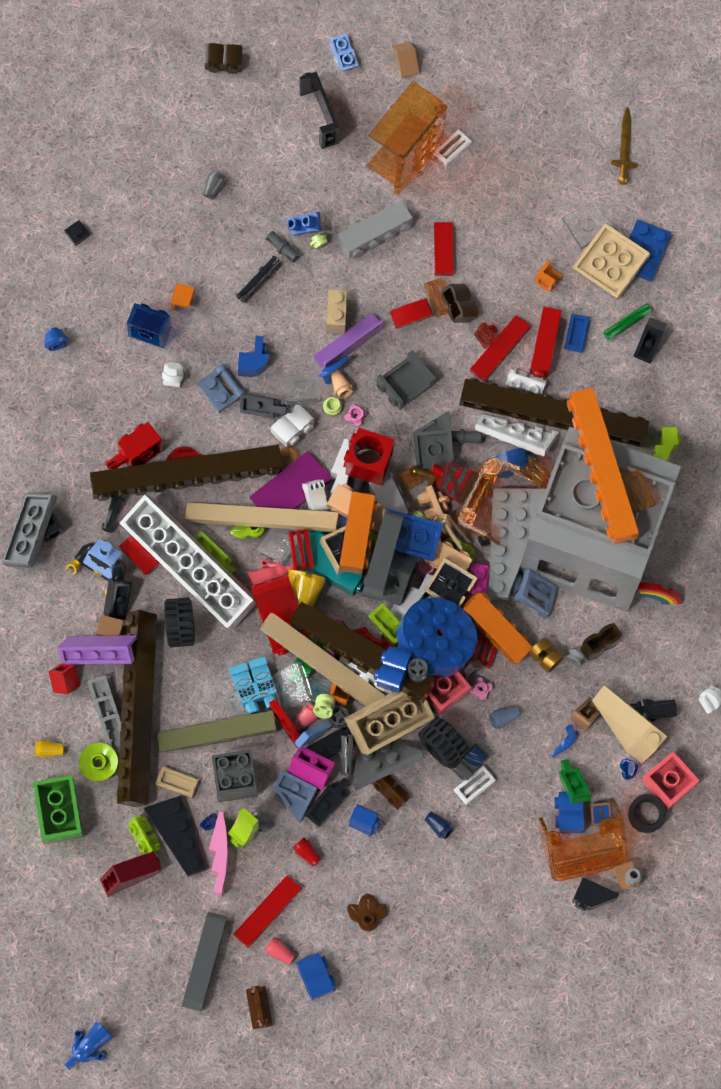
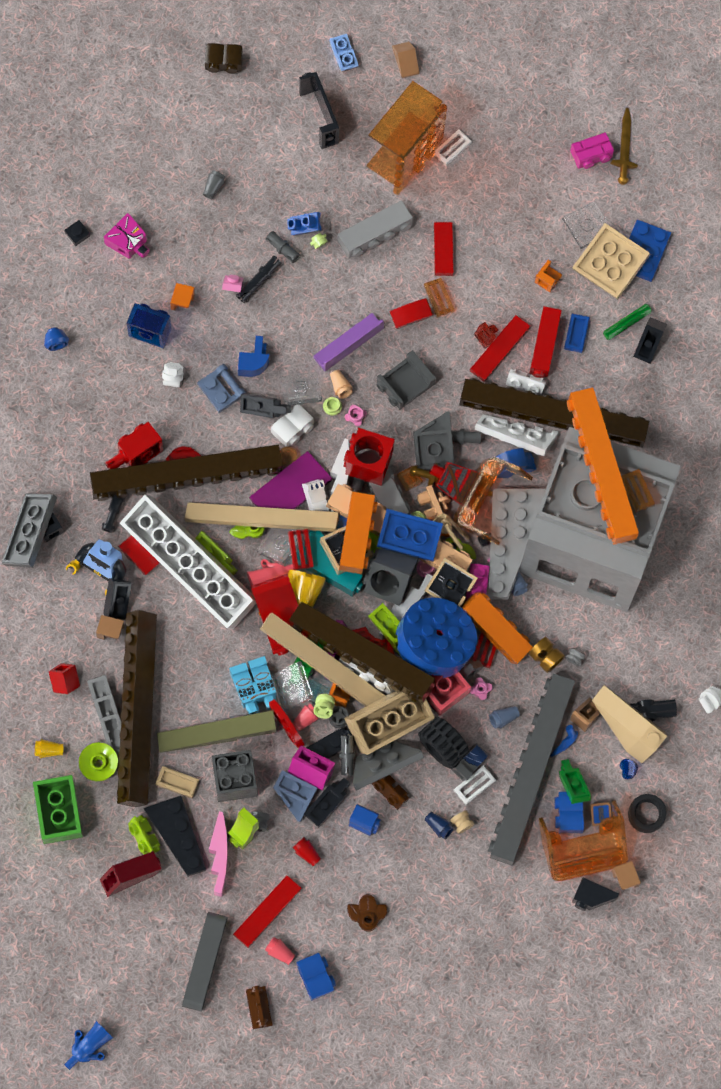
medium lavender panel [58,635,137,664] -> none
black tyre [164,597,195,648] -> none
clear blue piece [200,813,218,831] -> none
medium blue tile [295,720,332,748] -> none
blue bar [318,355,349,384] -> none
tan brick [326,290,347,333] -> none
dark grey beam [362,511,404,601] -> none
blue brick [374,646,412,693] -> none
dark grey wheel [408,658,428,682] -> none
dark brown brick [441,284,478,323] -> none
sand blue plate [515,569,557,618] -> none
clear orange tile [522,457,552,489] -> none
dark brown brick [580,623,622,661] -> none
light grey pin [625,868,642,886] -> none
tile [638,582,682,605] -> none
coral brick [641,752,700,811] -> none
lime slope [653,427,681,461] -> none
none -> dark pink torso [103,213,150,259]
none -> bright pink plate [222,275,244,292]
none -> tan wheel [450,810,475,834]
none -> dark grey brick [488,673,575,866]
none -> dark pink brick [570,133,614,169]

